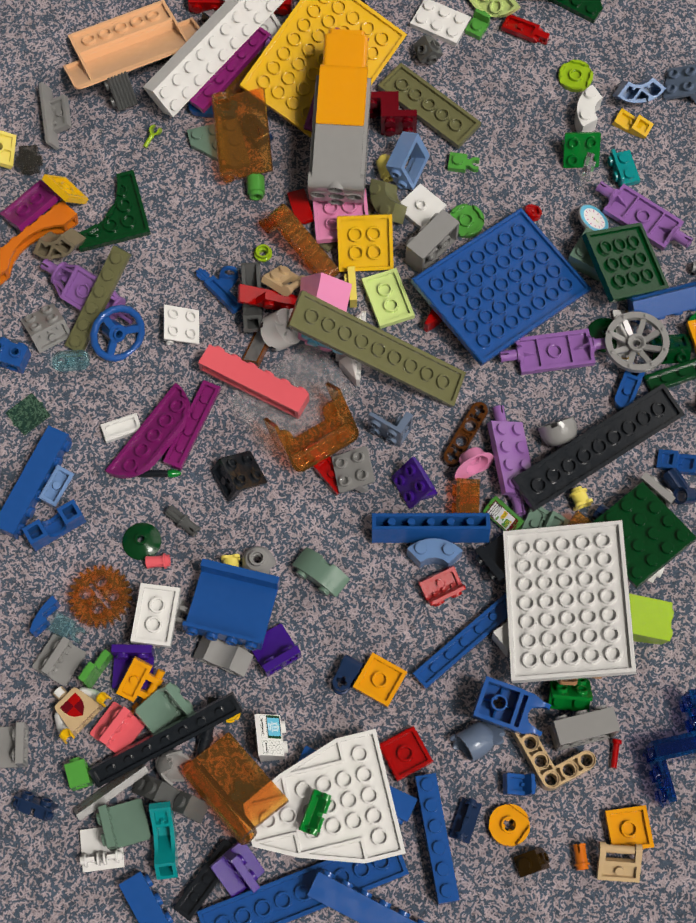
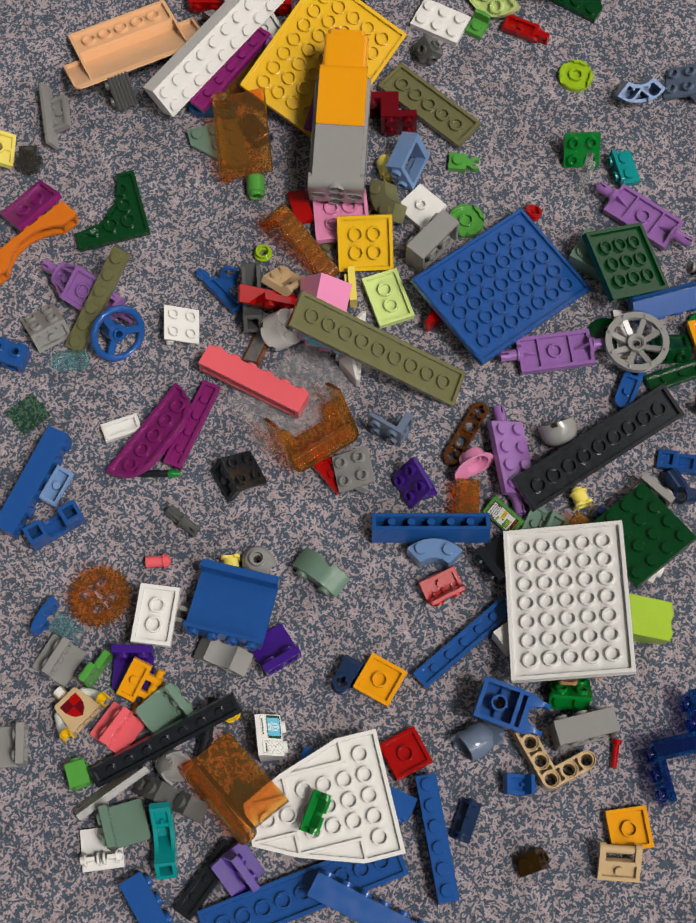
dark blue hinge [13,790,58,822] -> none
dark tan brick [33,228,86,260] -> none
yellow tile [41,174,89,204] -> none
dark green dish [122,523,161,560] -> none
lime hand [143,125,162,148] -> none
light orange plate [488,804,530,847] -> none
orange pin [572,843,590,871] -> none
white brick [574,85,603,132] -> none
piece [578,204,609,231] -> none
yellow slope [612,108,654,139] -> none

